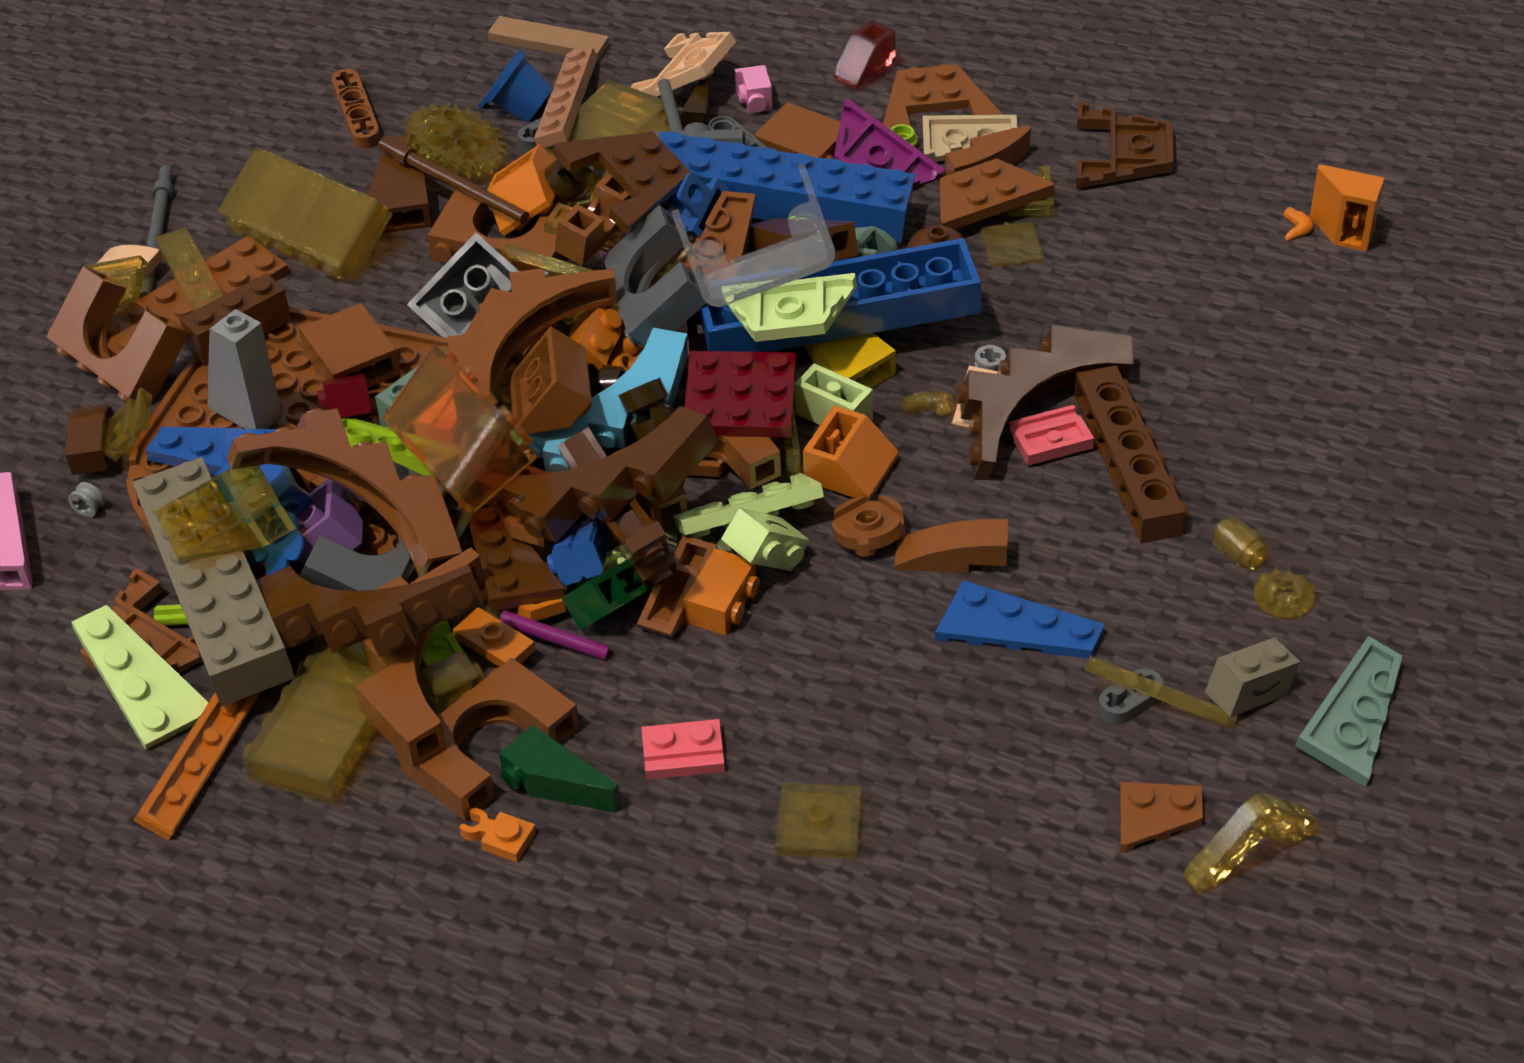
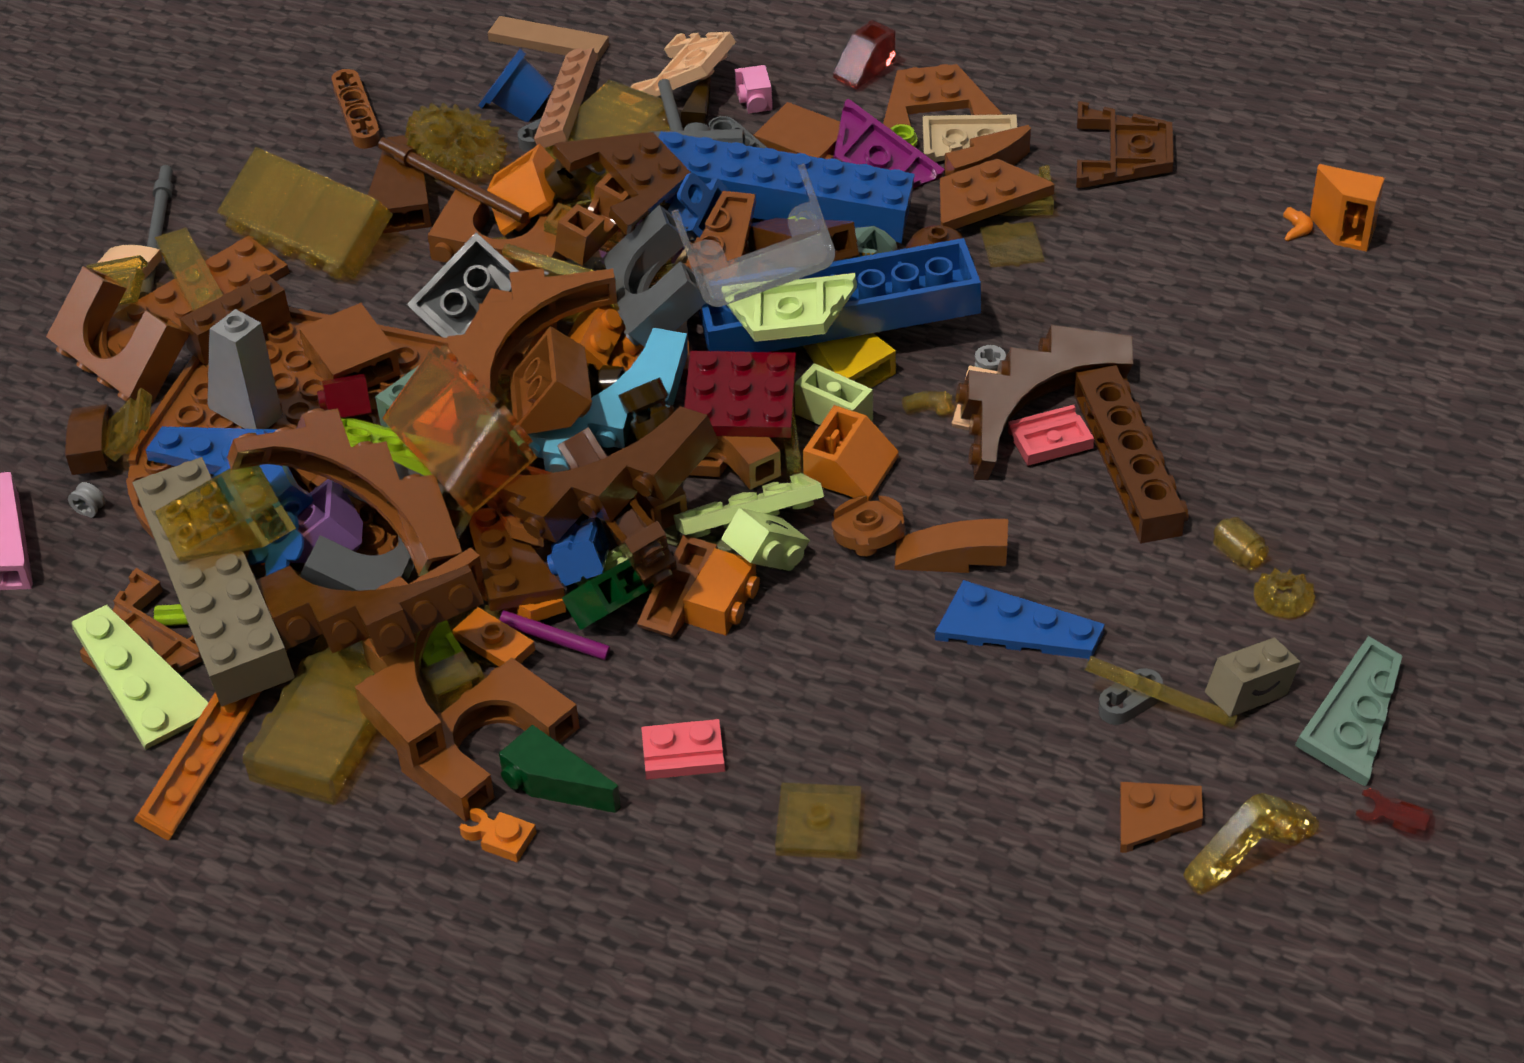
none -> clear red plate [1355,788,1434,834]

